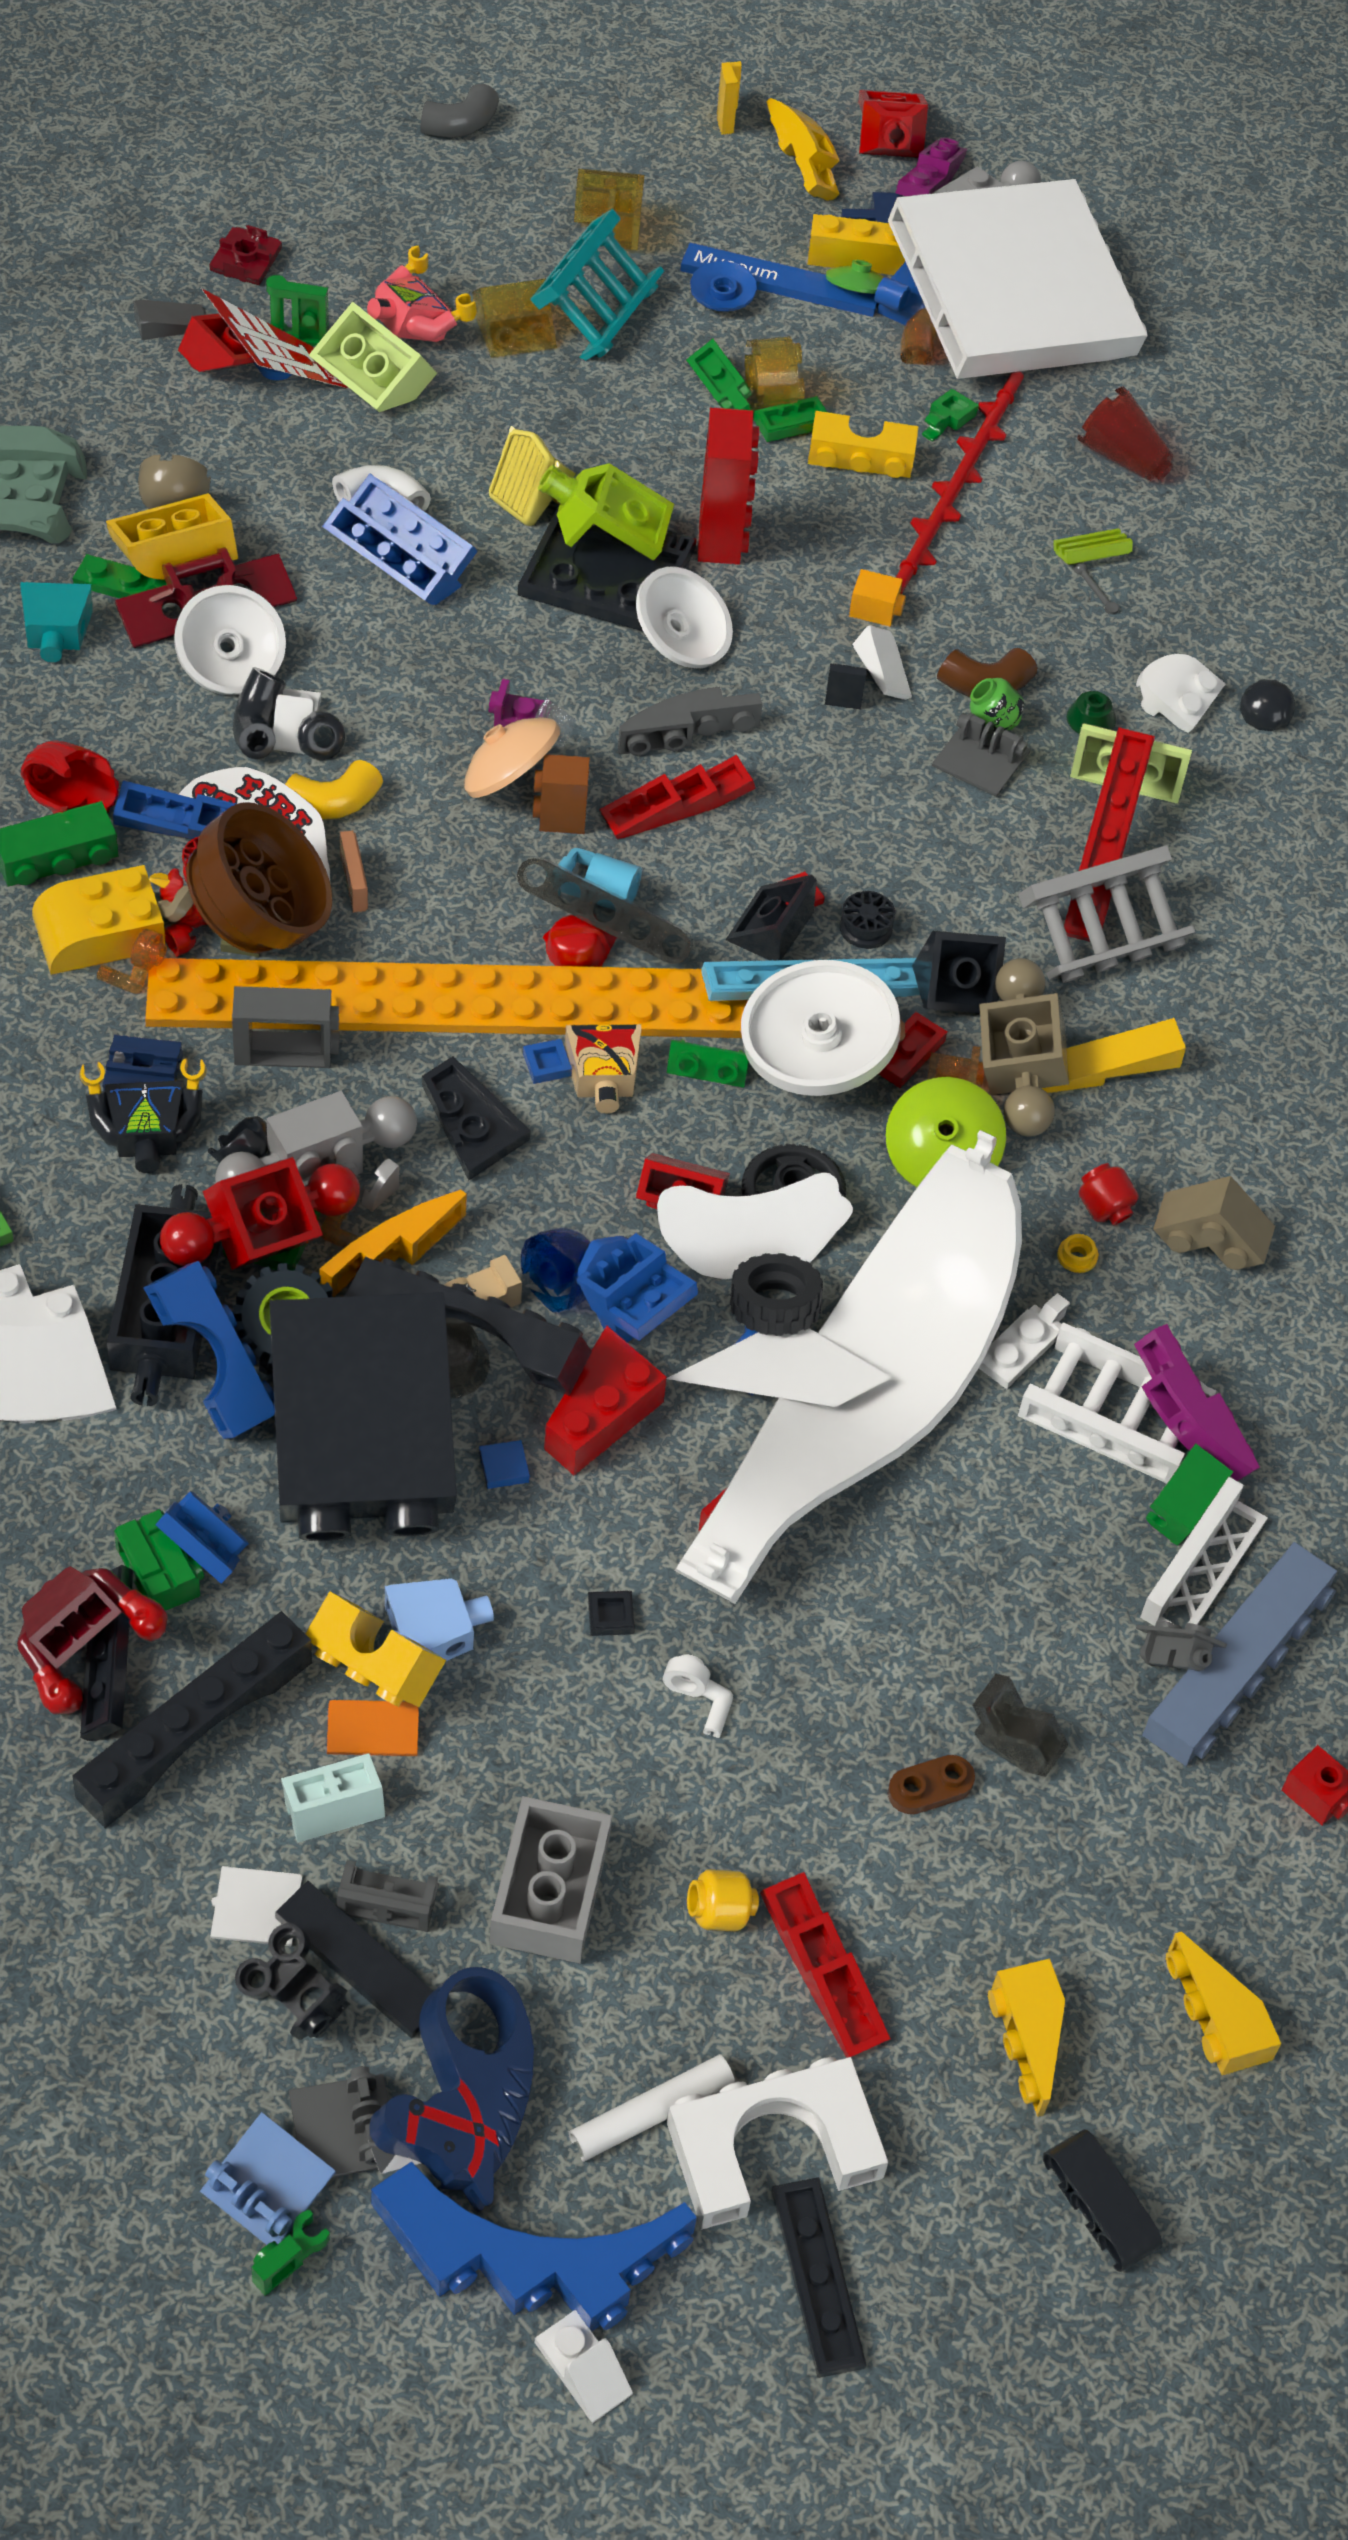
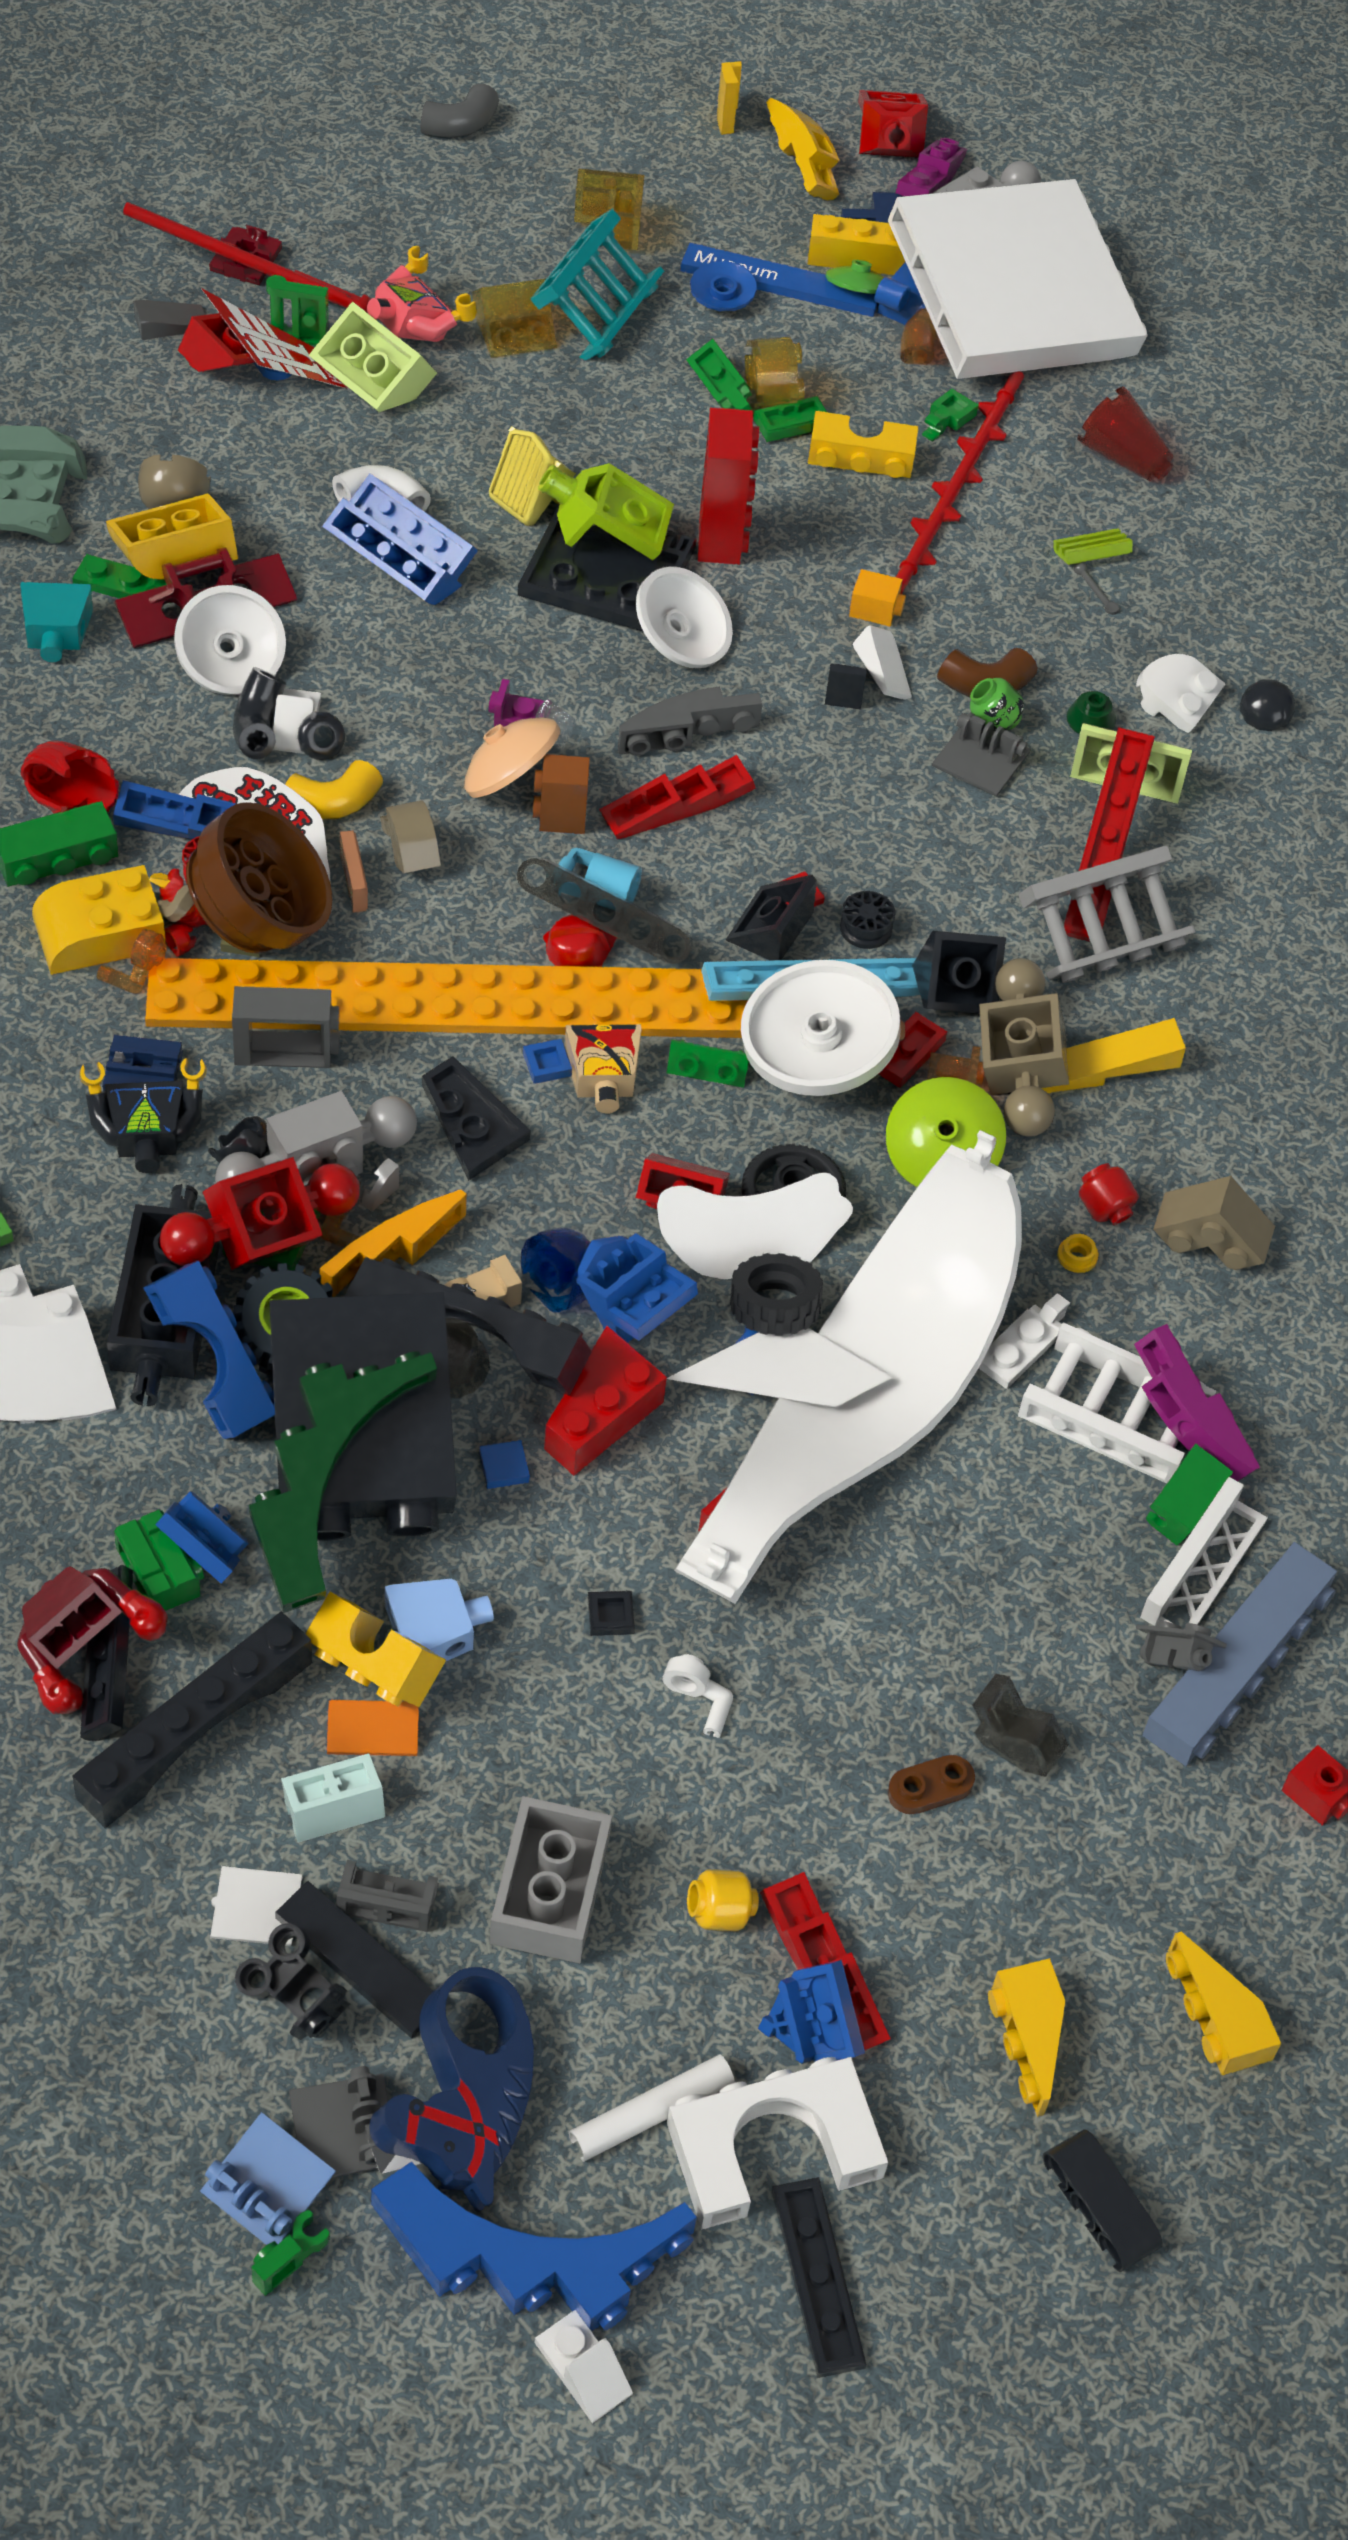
none -> red bar [123,202,371,313]
none -> dark green arch [249,1351,437,1613]
none -> dark tan brick [380,800,441,873]
none -> blue slope [758,1960,865,2064]

